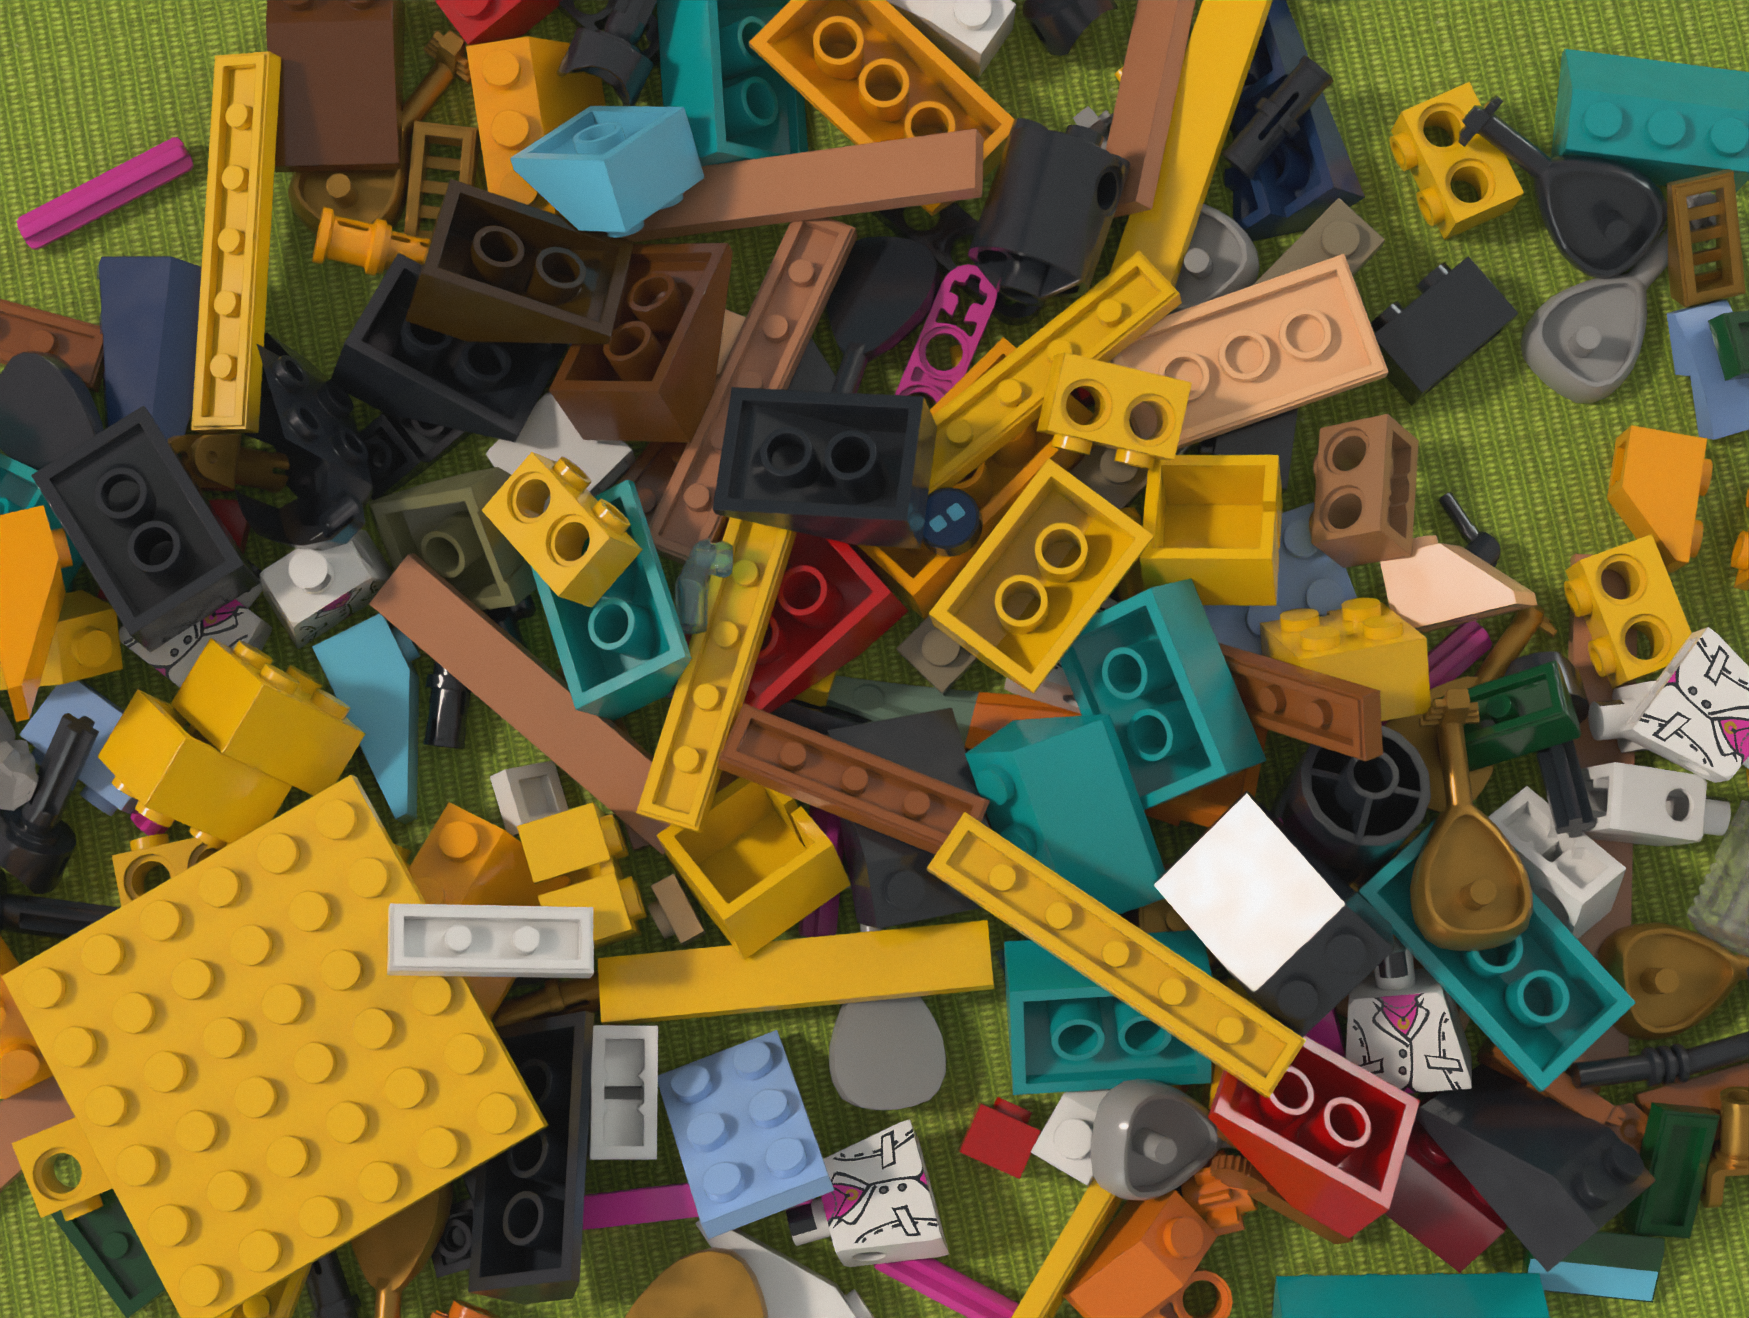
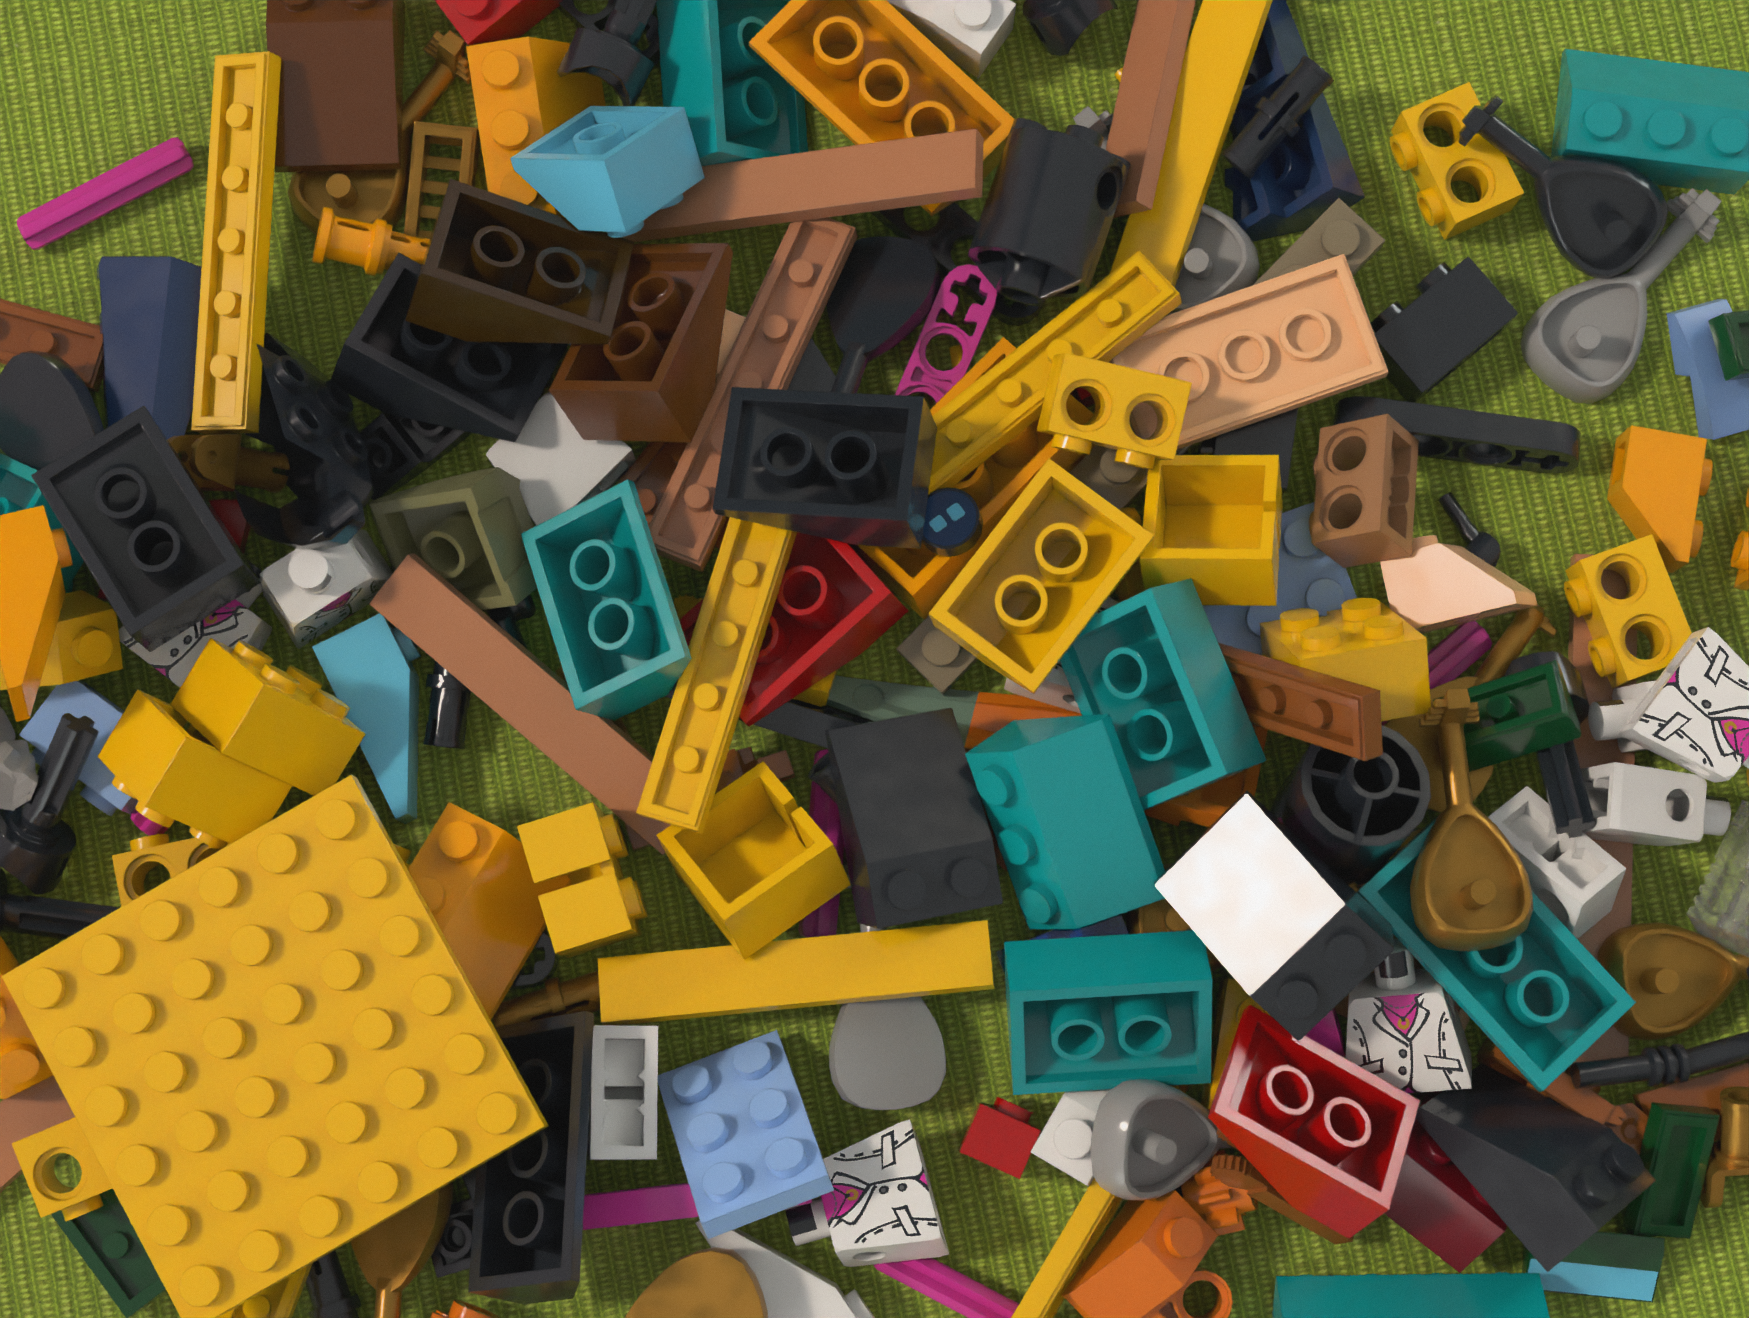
white tile [387,903,594,978] -> none
yellow brick [482,452,642,608] -> none
white plate [490,761,569,837] -> none
tan plate [647,874,707,946] -> none
clear light blue arm [675,538,733,634] -> none
dark orange tile [717,704,990,855] -> none
yellow tile [927,812,1306,1098] -> none
pearl gold slope [1667,169,1746,307] -> none
none -> black beam [1334,396,1581,474]

